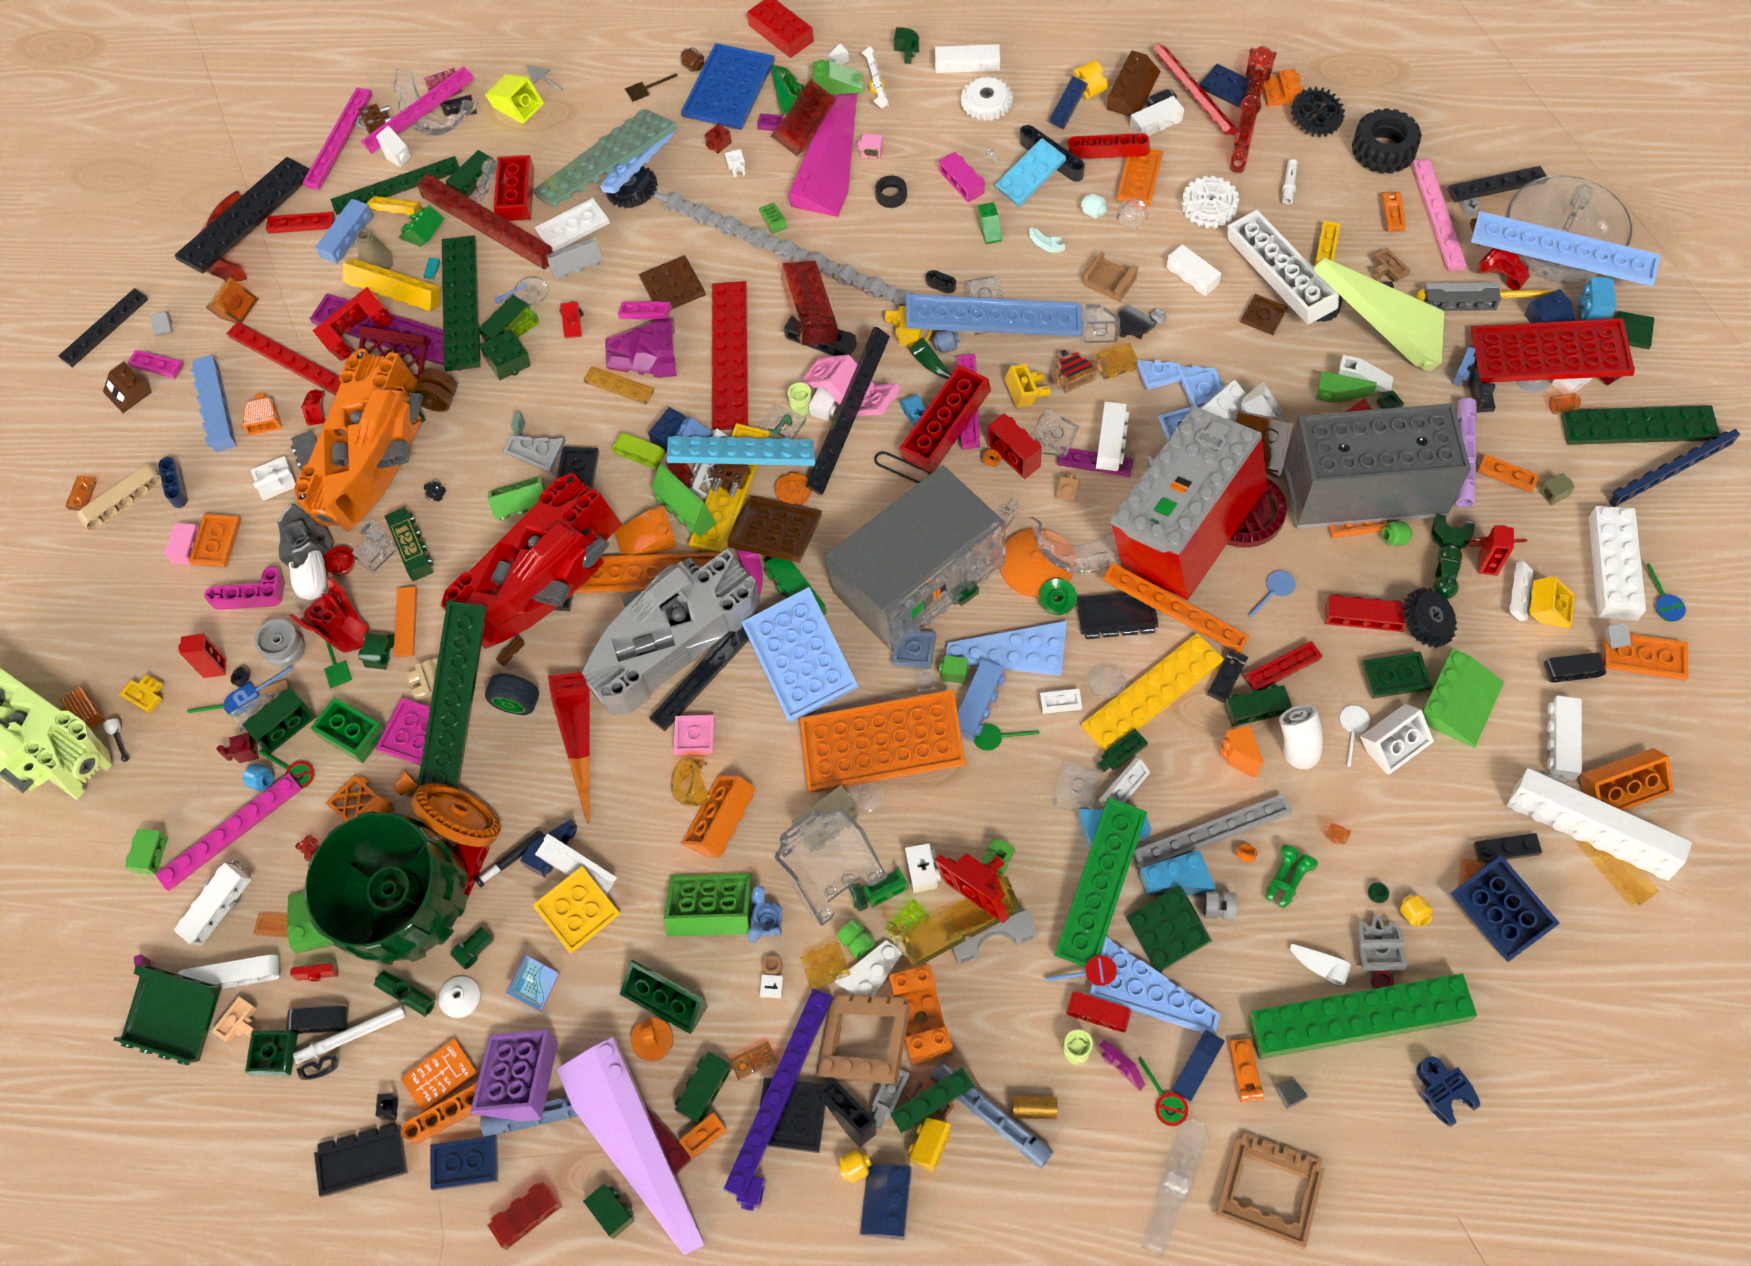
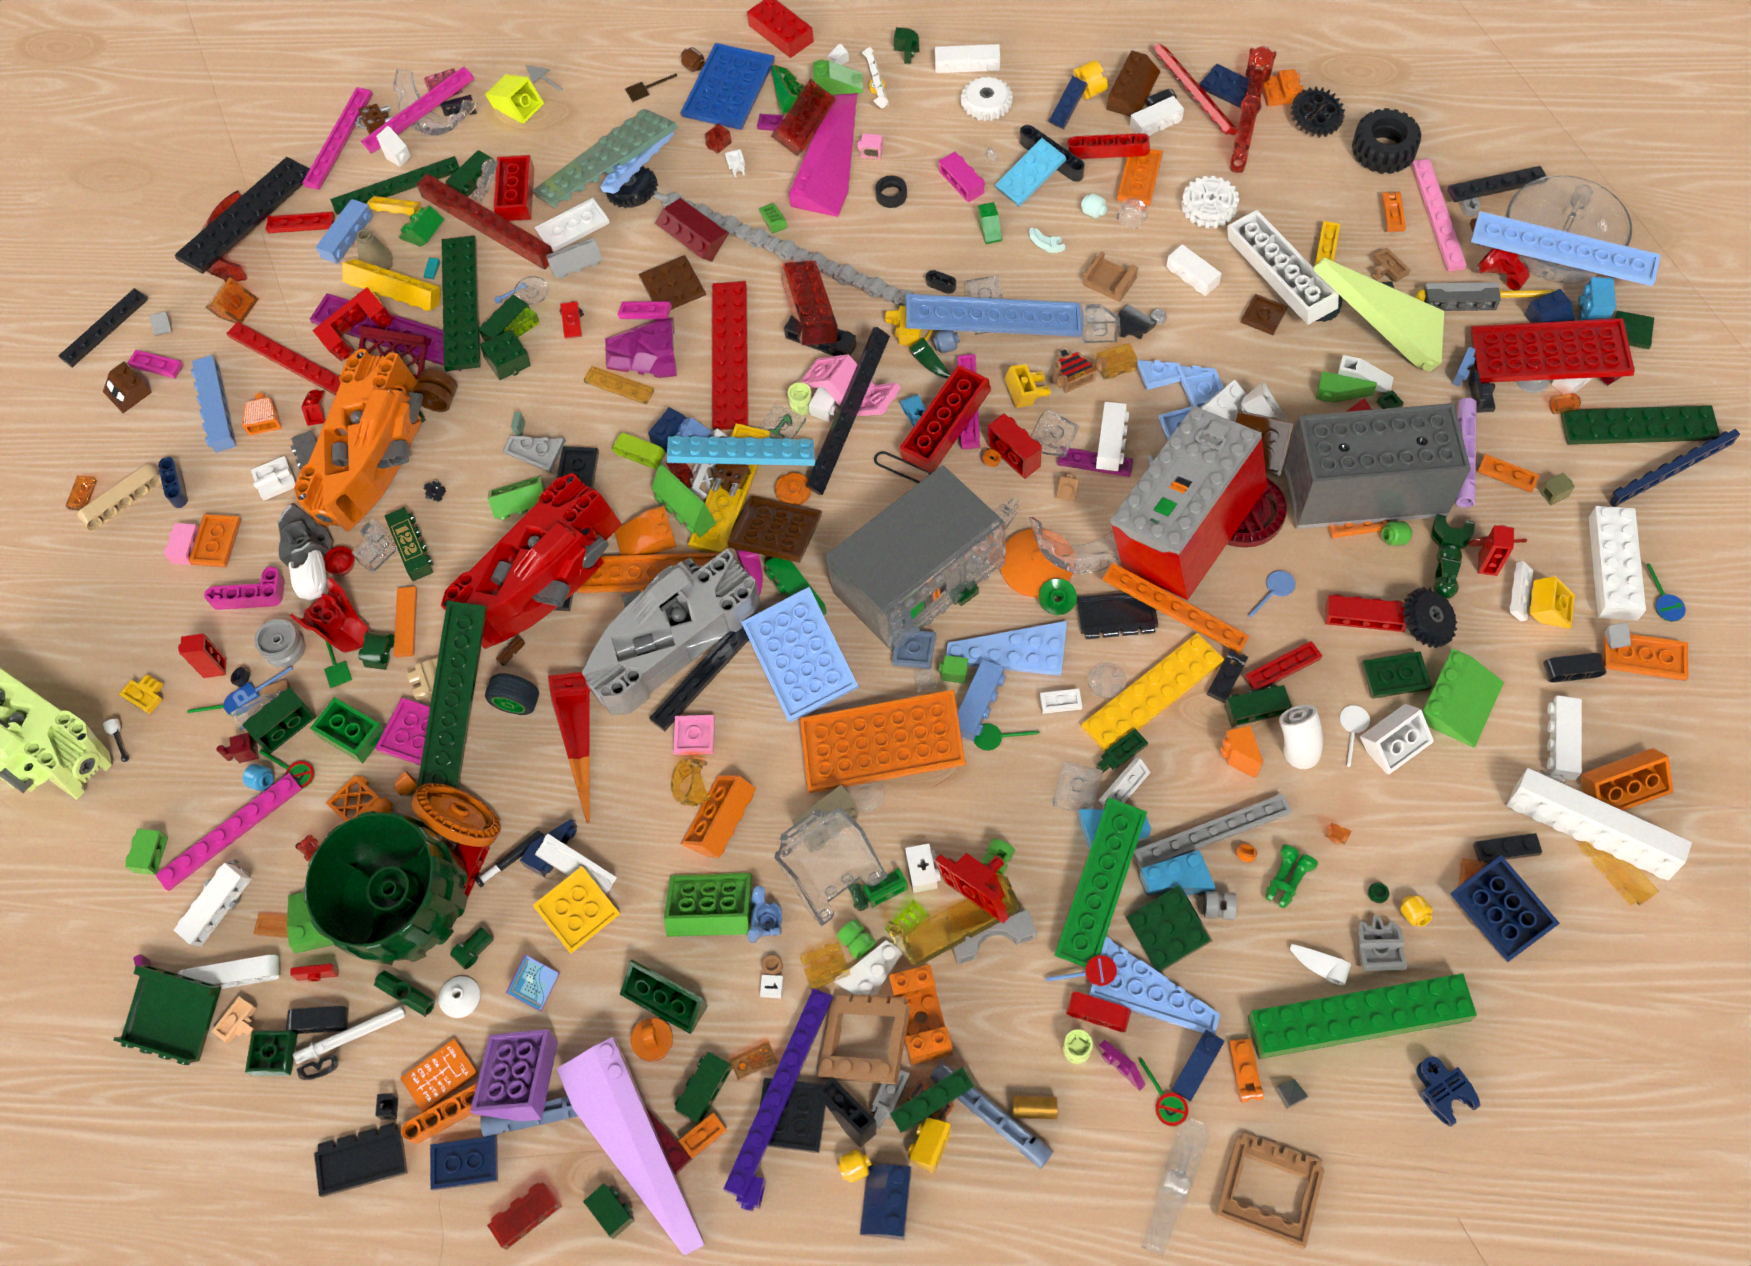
orange brick [60,687,105,729] -> none
white pin [1282,159,1298,205] -> none
dark red tile [1371,970,1394,989] -> none
none -> dark red slope [655,198,729,262]

